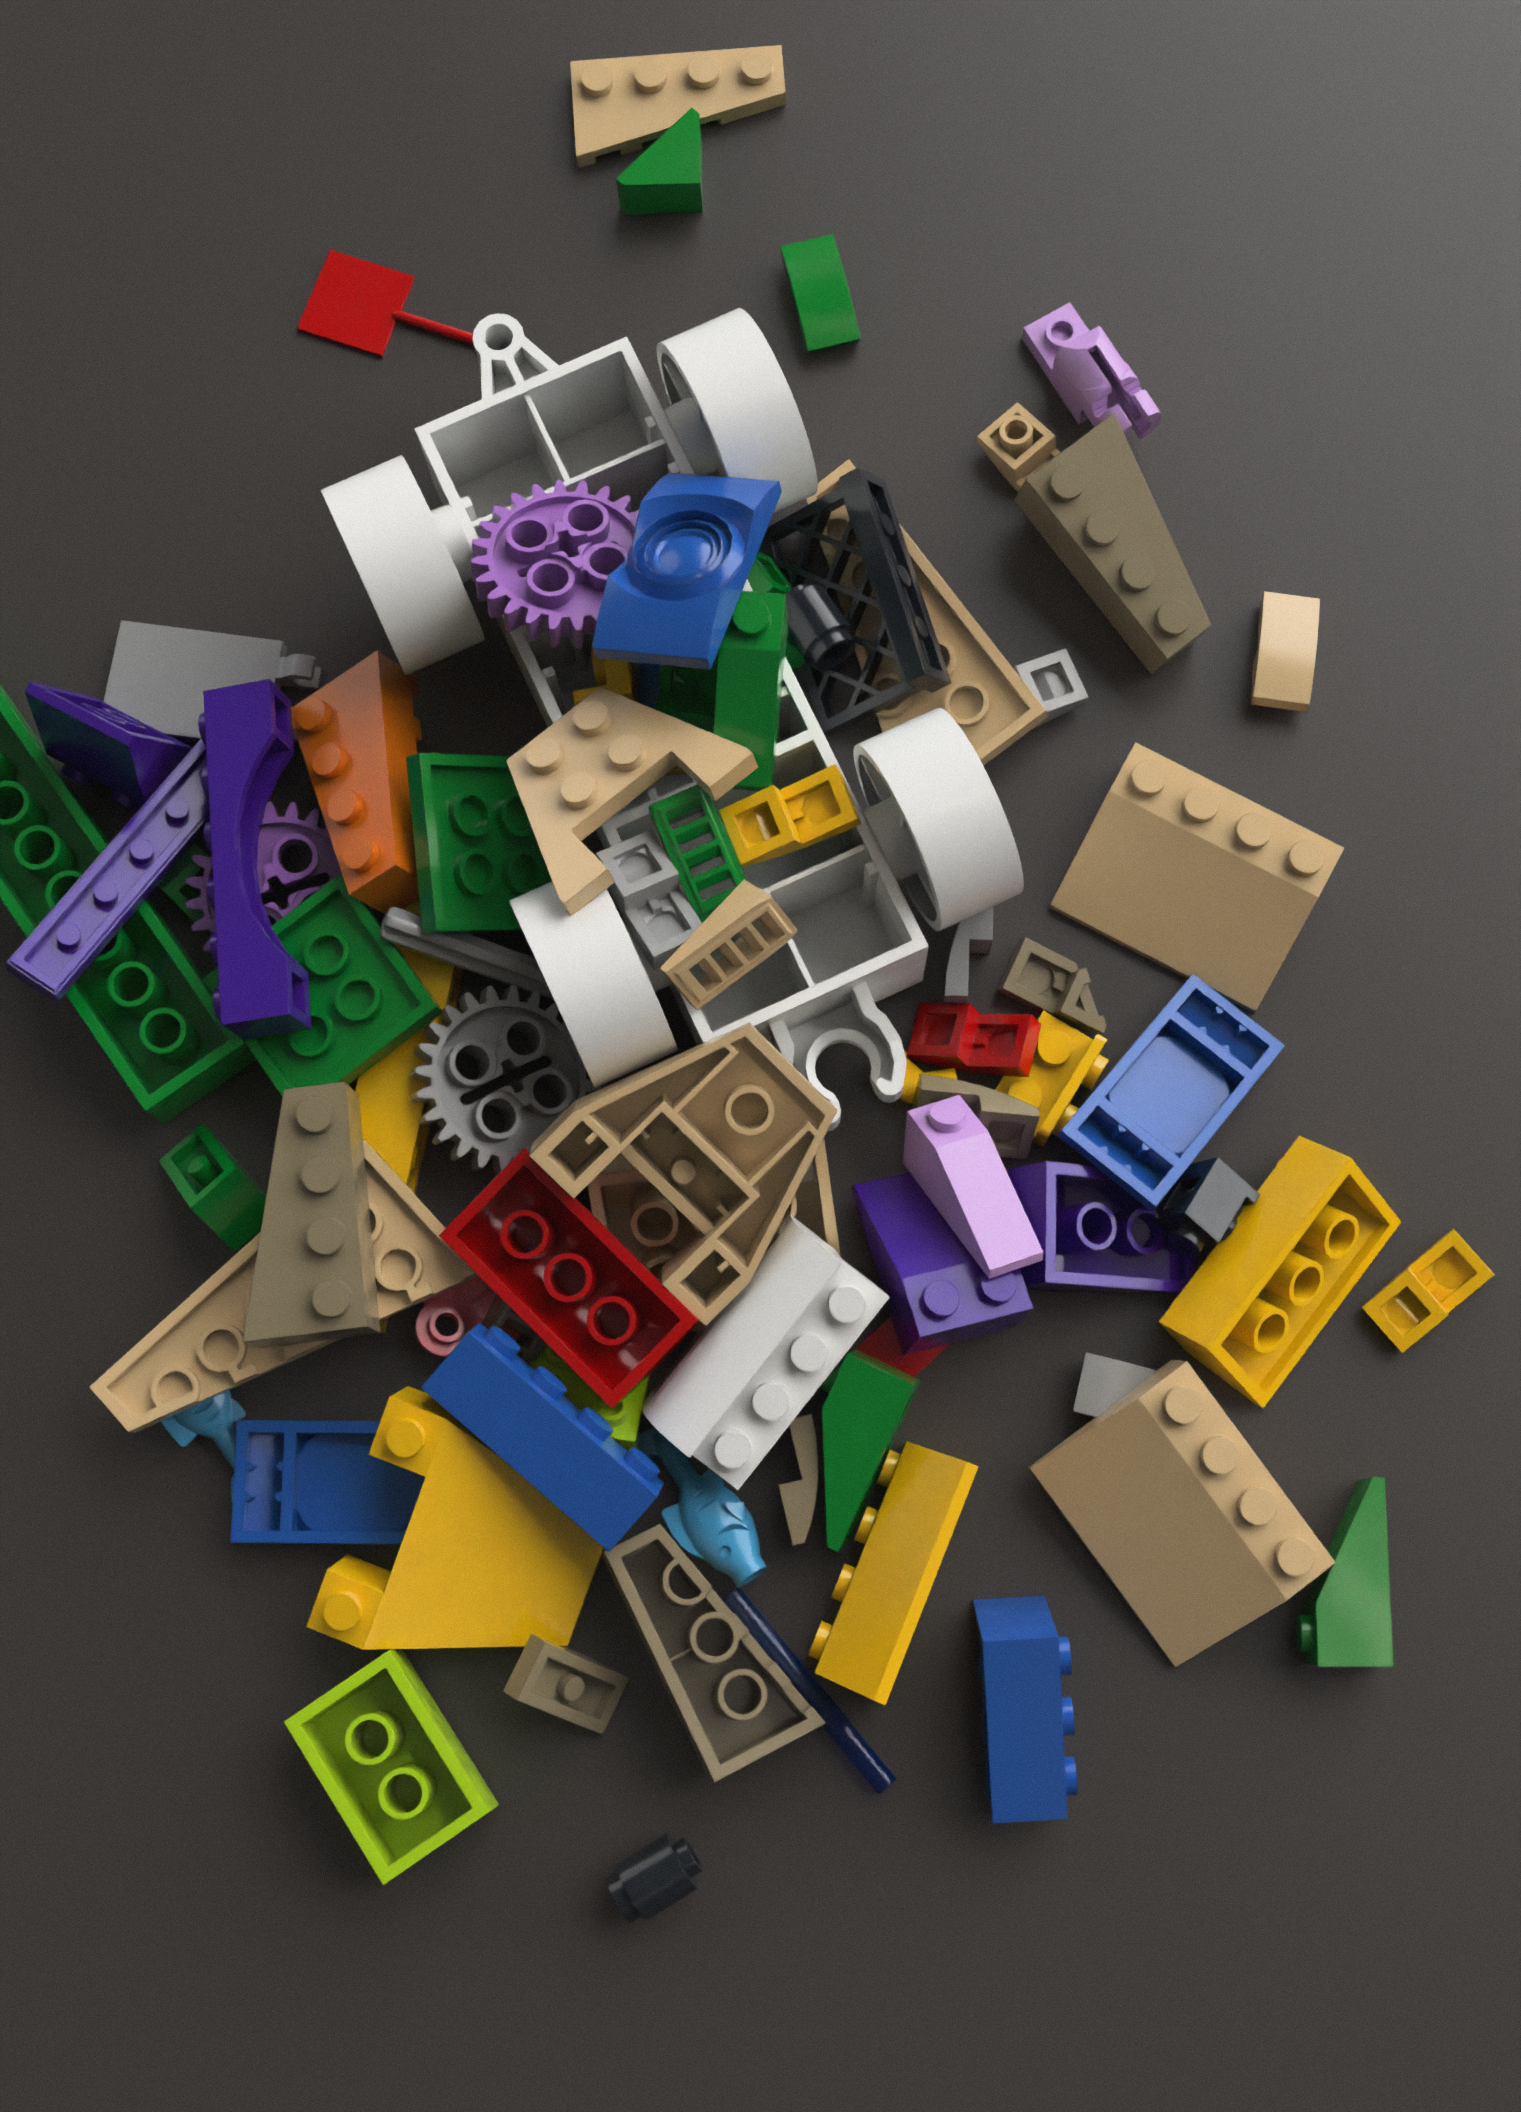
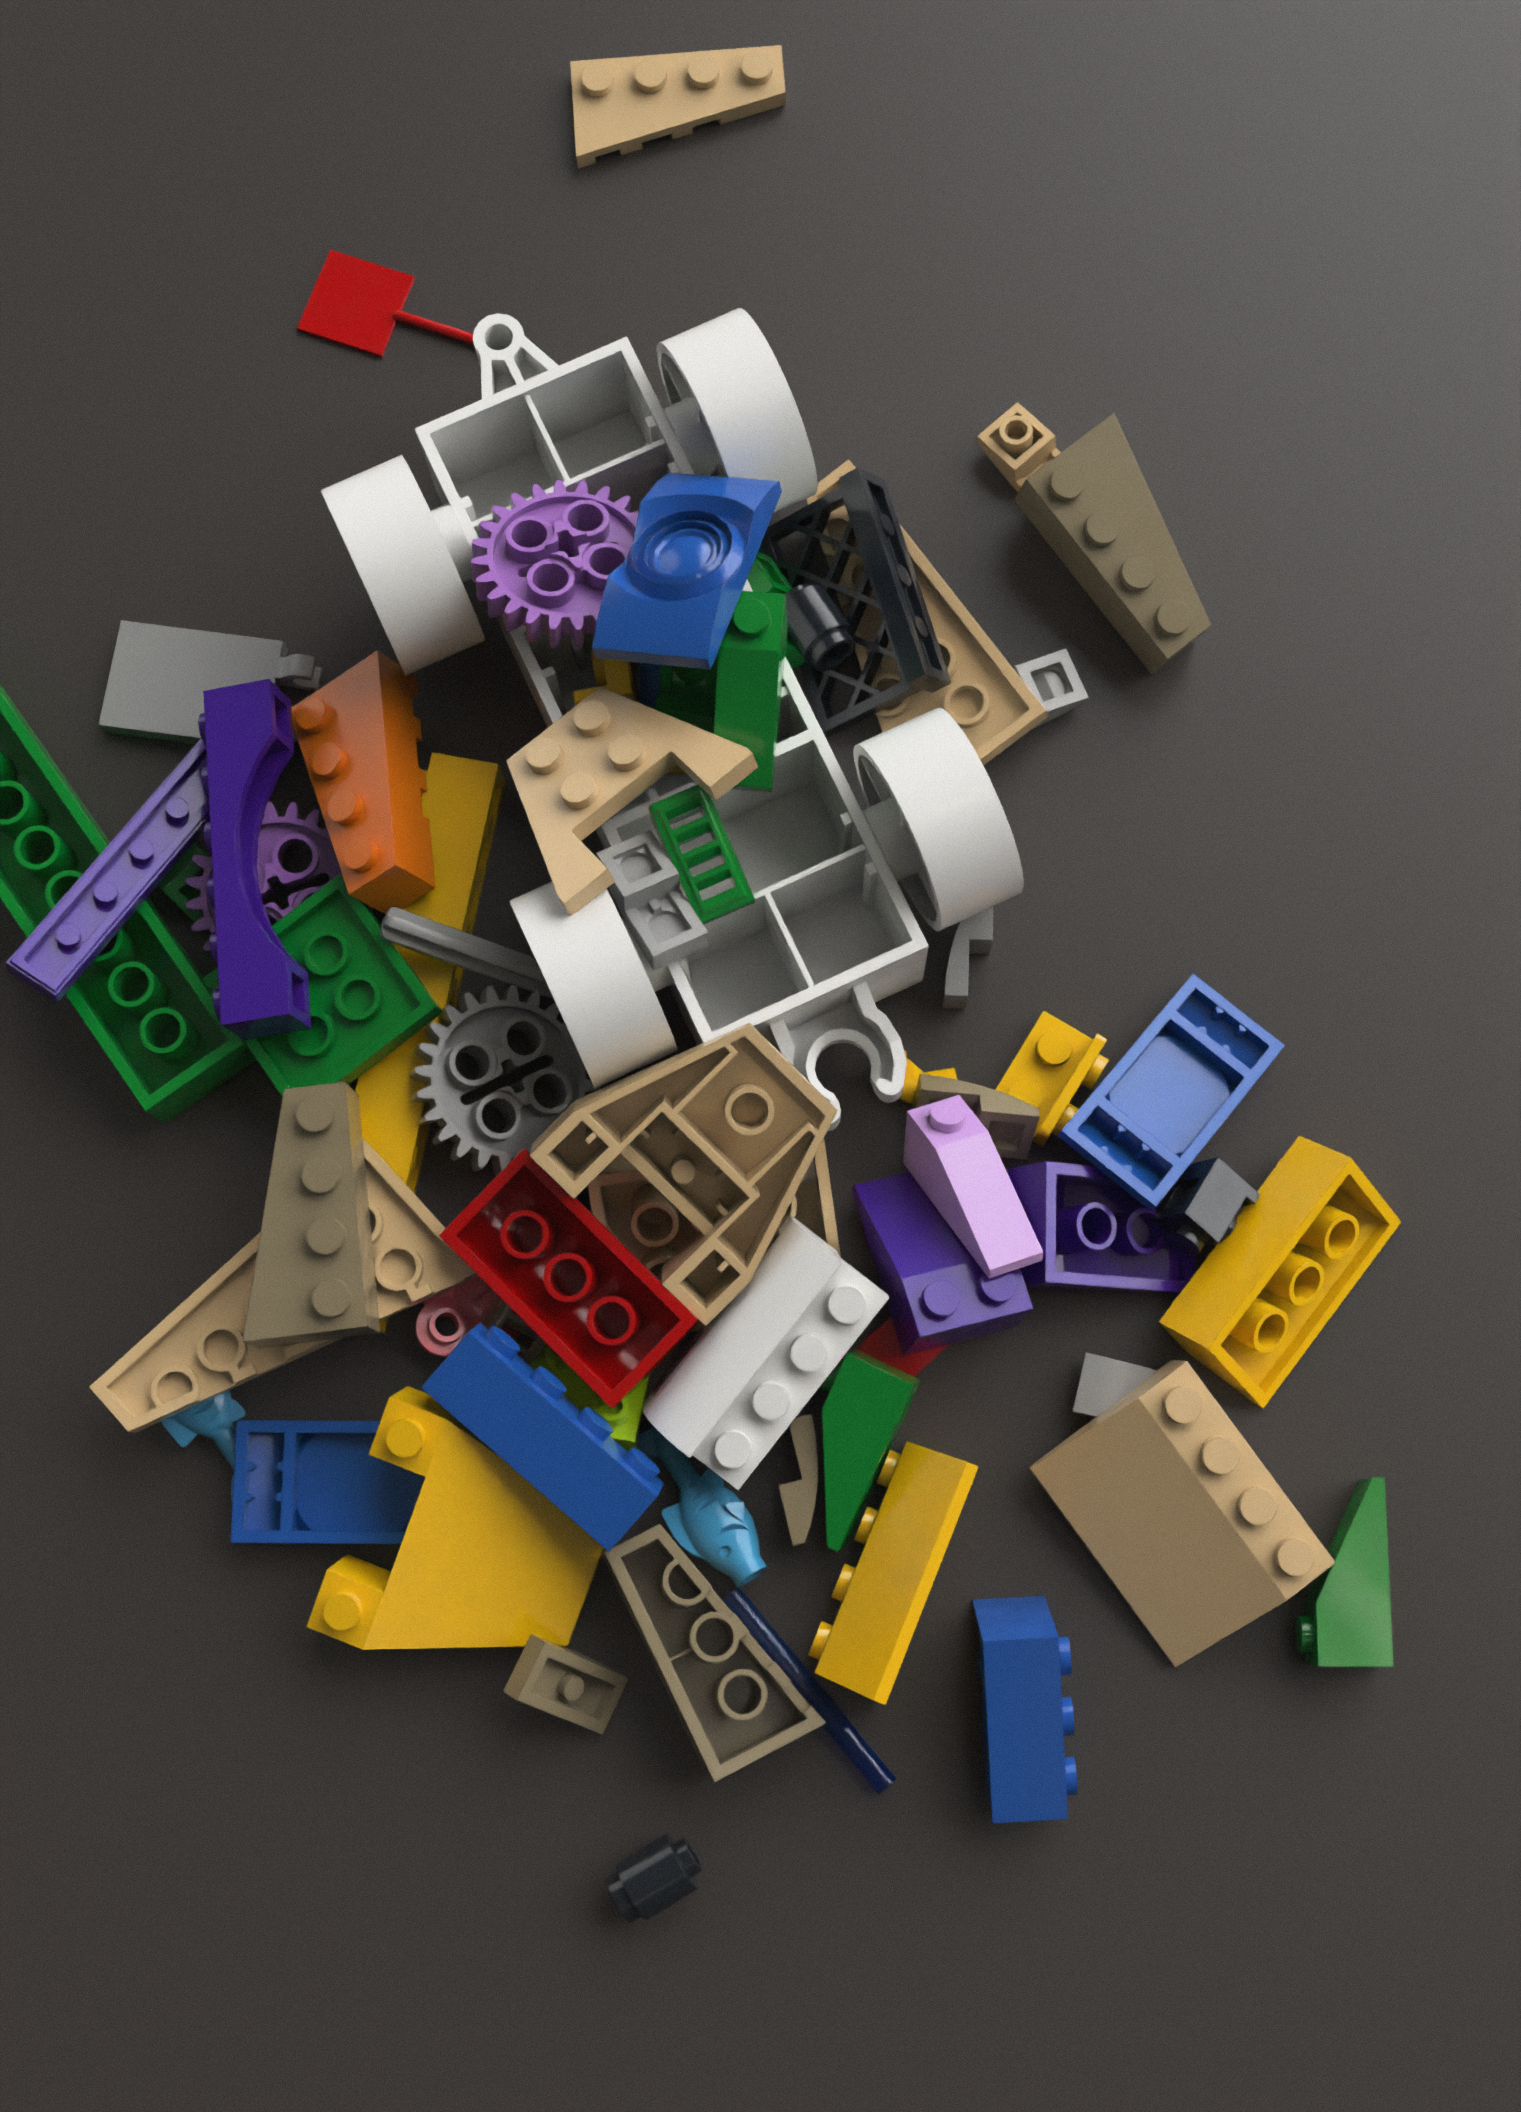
dark purple slope [25,681,192,811] -> none
green slope [159,1122,267,1252] -> none
lime brick [284,1649,499,1885] -> none
green plate [406,753,552,934] -> none
green slope [616,108,703,215] -> none
tan slope [659,879,798,1010] -> none
yellow slope [719,764,862,867] -> none
green slope [780,234,861,354] -> none
red slope [907,1003,1041,1077] -> none
dark tan slope [996,937,1107,1035] -> none
lavender plate [1022,302,1162,440] -> none
tan slope [1049,742,1344,1014] -> none
tan slope [1251,591,1320,712] -> none
yellow slope [1362,1228,1495,1353] -> none

